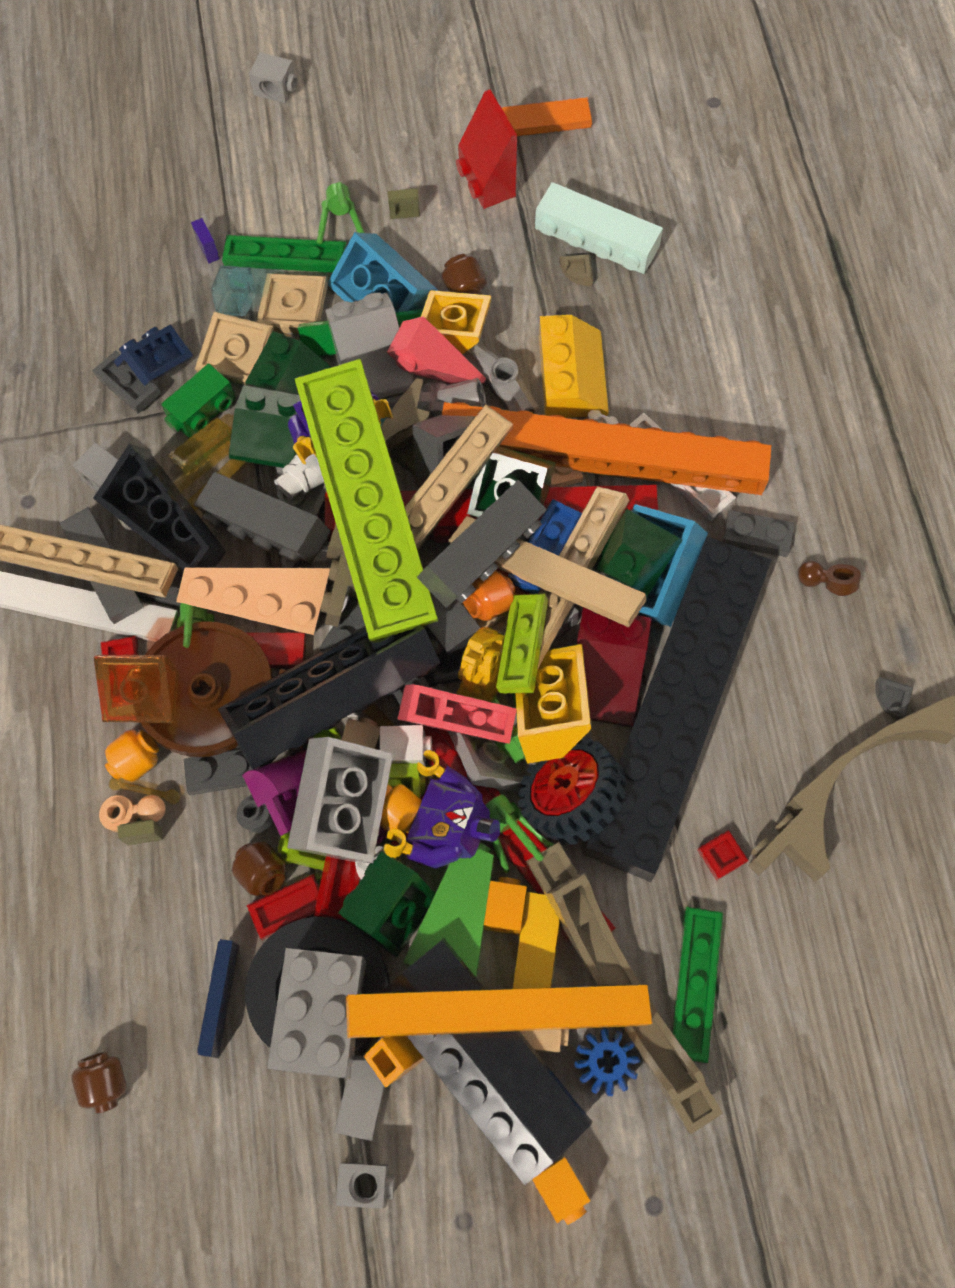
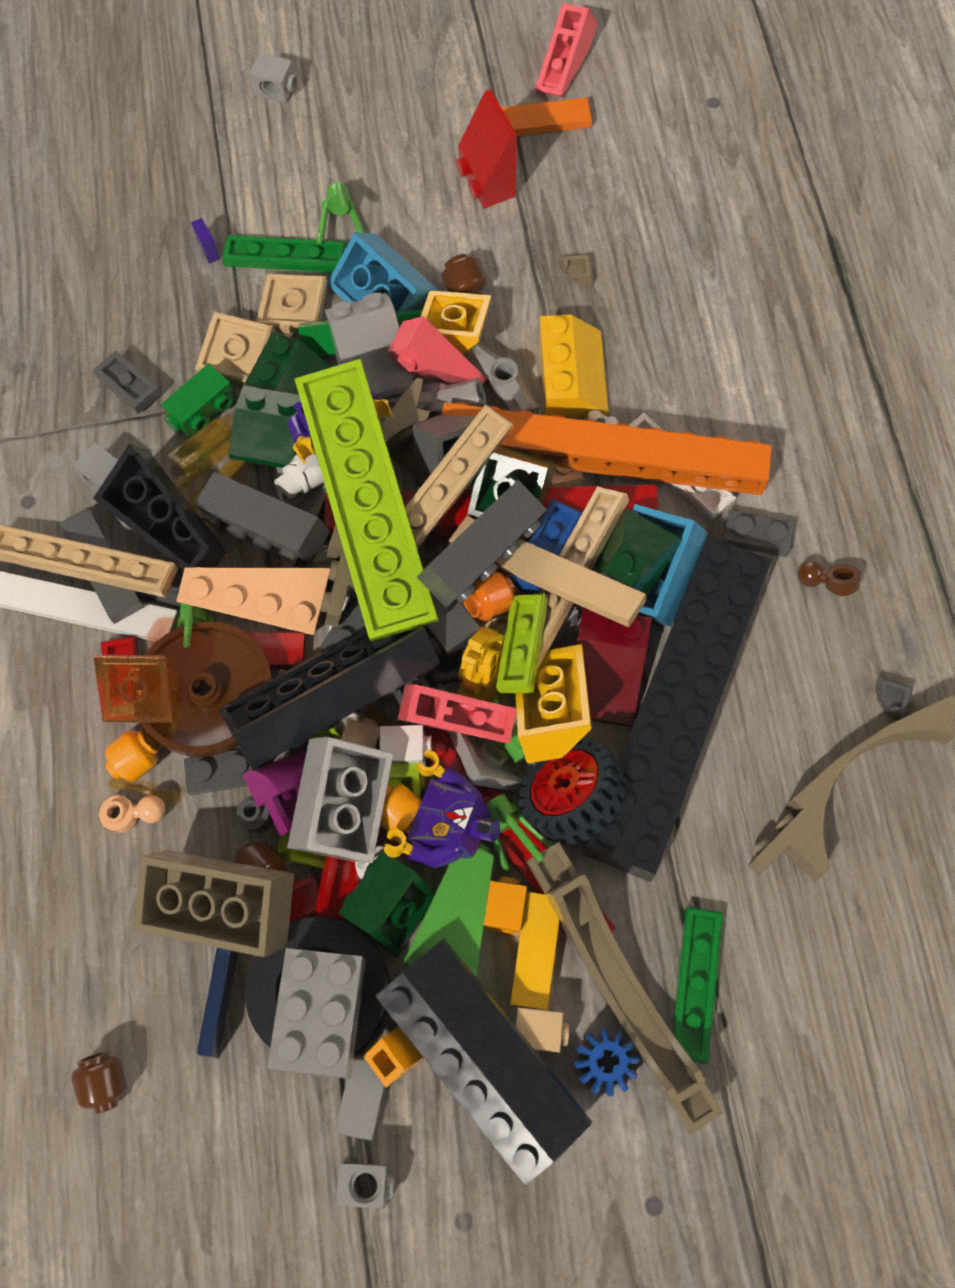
dark blue bracket [114,324,194,386] -> none
olive tile [117,819,163,846] -> none
clear light blue brick [211,265,257,316] -> none
light orange tile [346,985,652,1038] -> none
olive tile [387,188,420,219] -> none
light orange brick [532,1157,590,1225] -> none
light aqua brick [535,182,663,274] -> none
red tile [697,830,749,881] -> none
none -> dark tan brick [134,850,294,957]
none -> coral slope [535,3,598,98]

